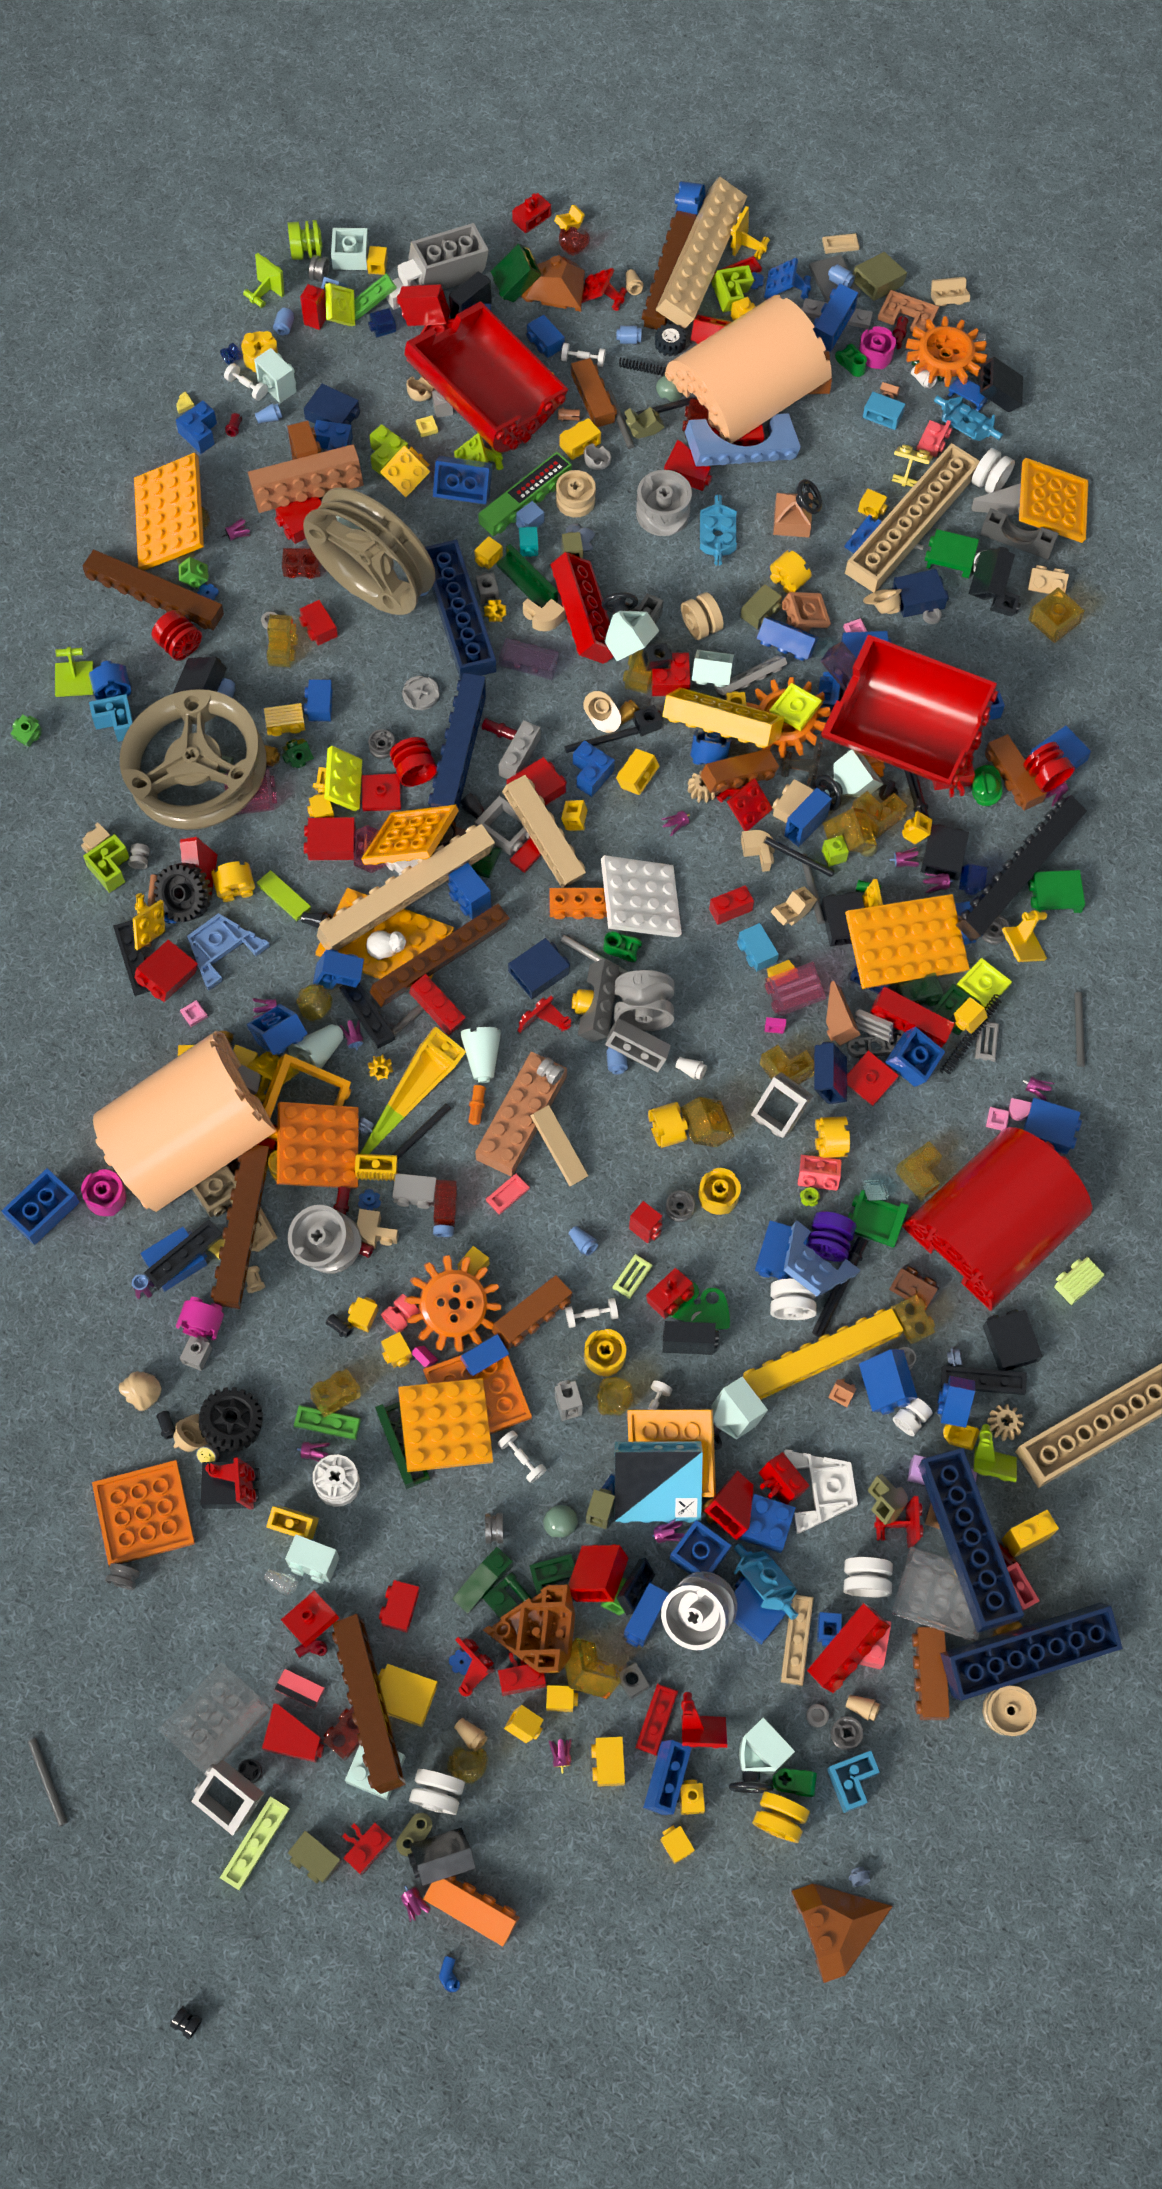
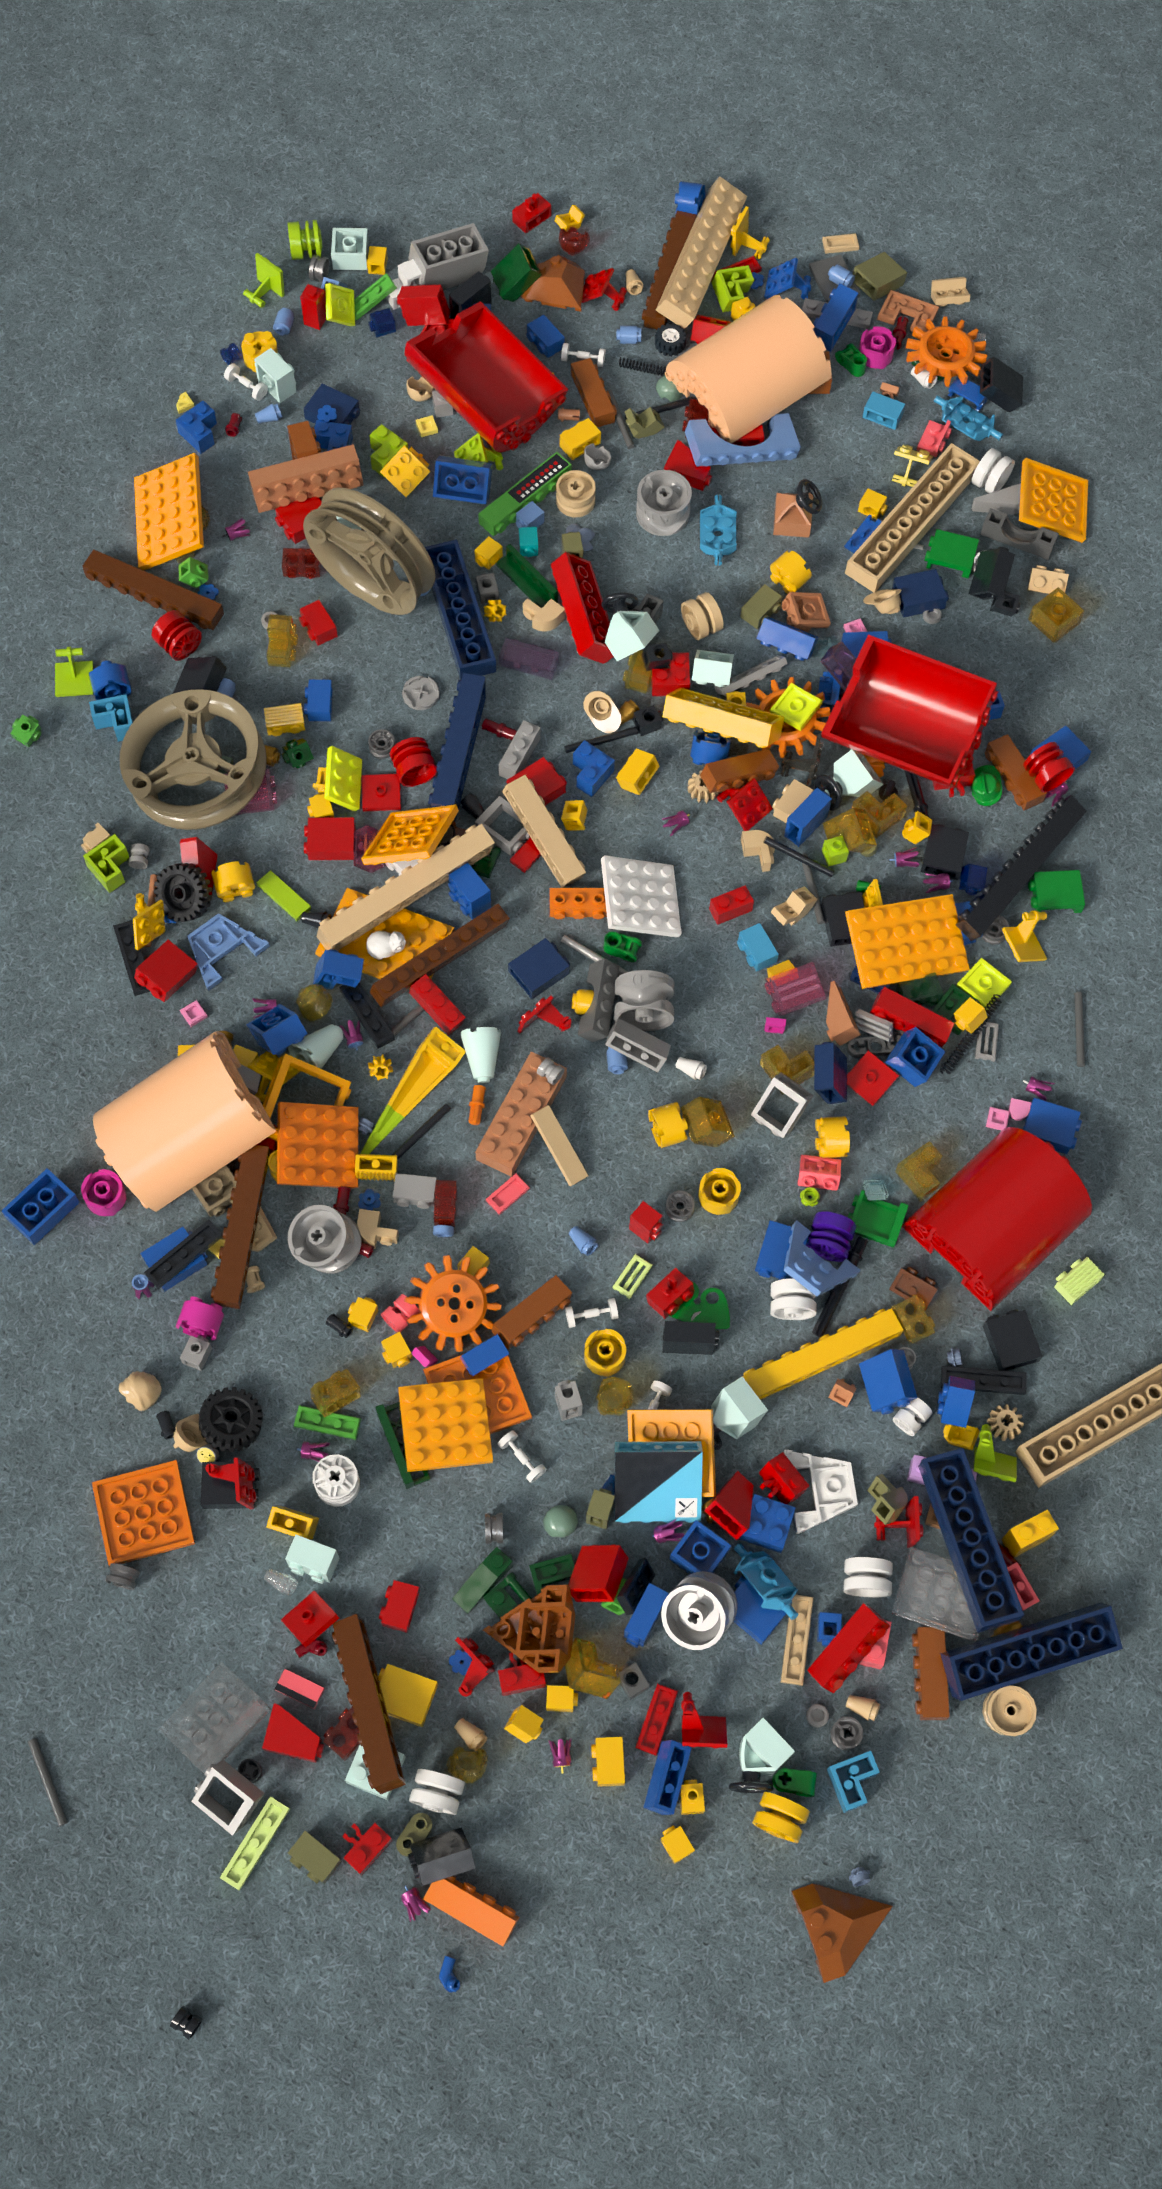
none -> blue plant [317,405,337,423]

